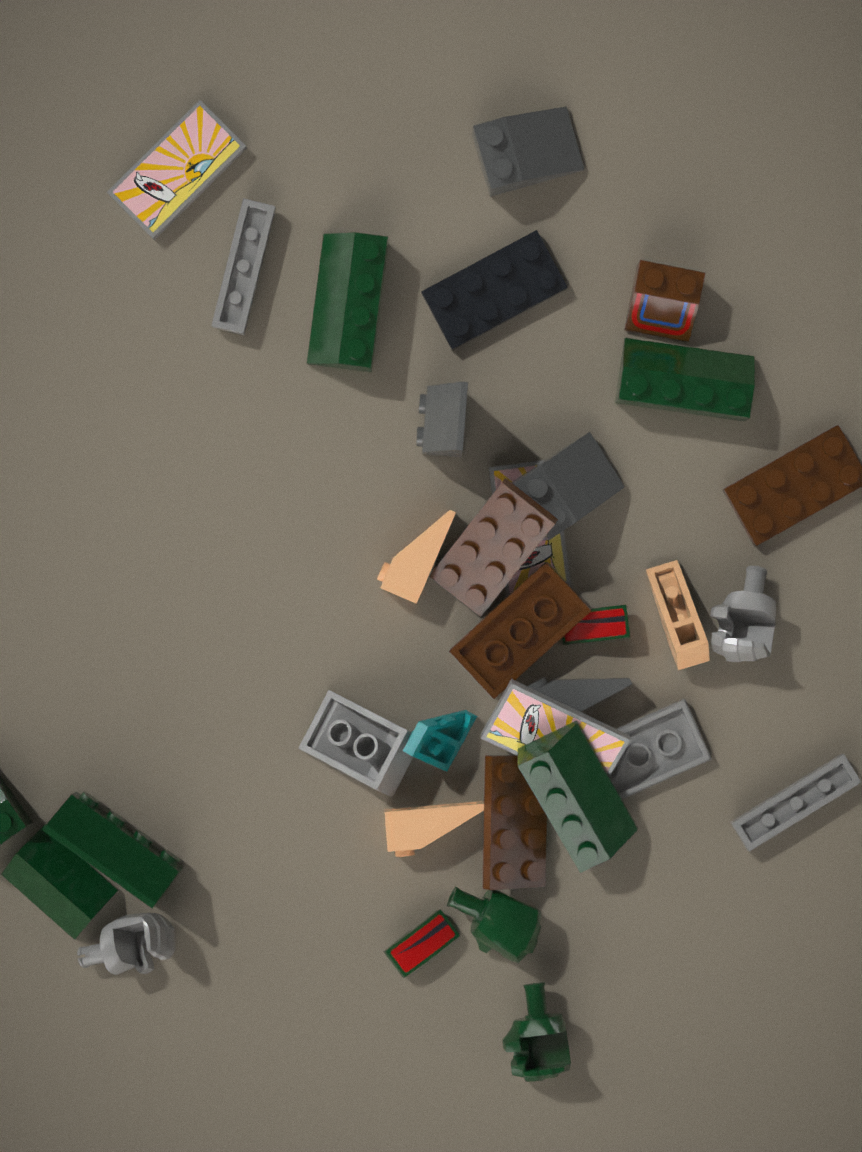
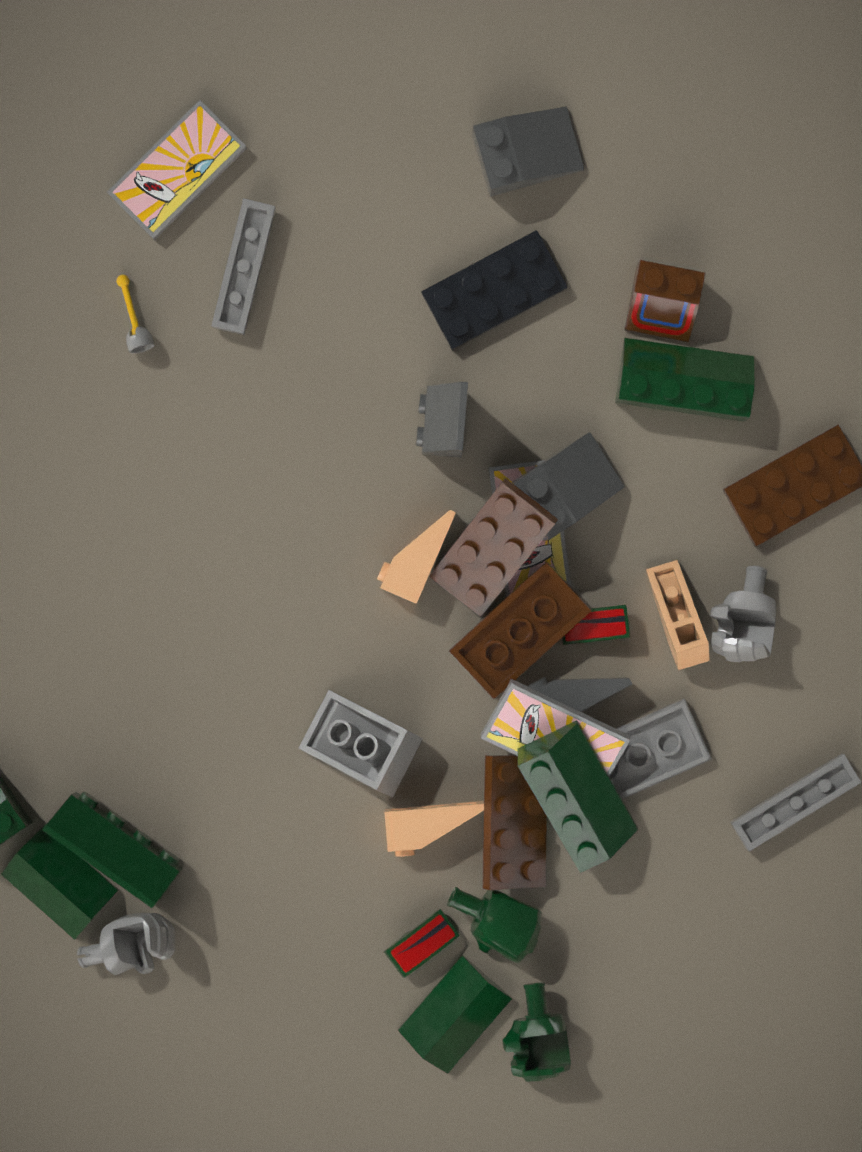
dark green slope [307,232,389,372] -> none
teal wing [403,710,477,772] -> none
none -> hinge [116,274,155,354]
none -> dark green slope [398,955,512,1074]

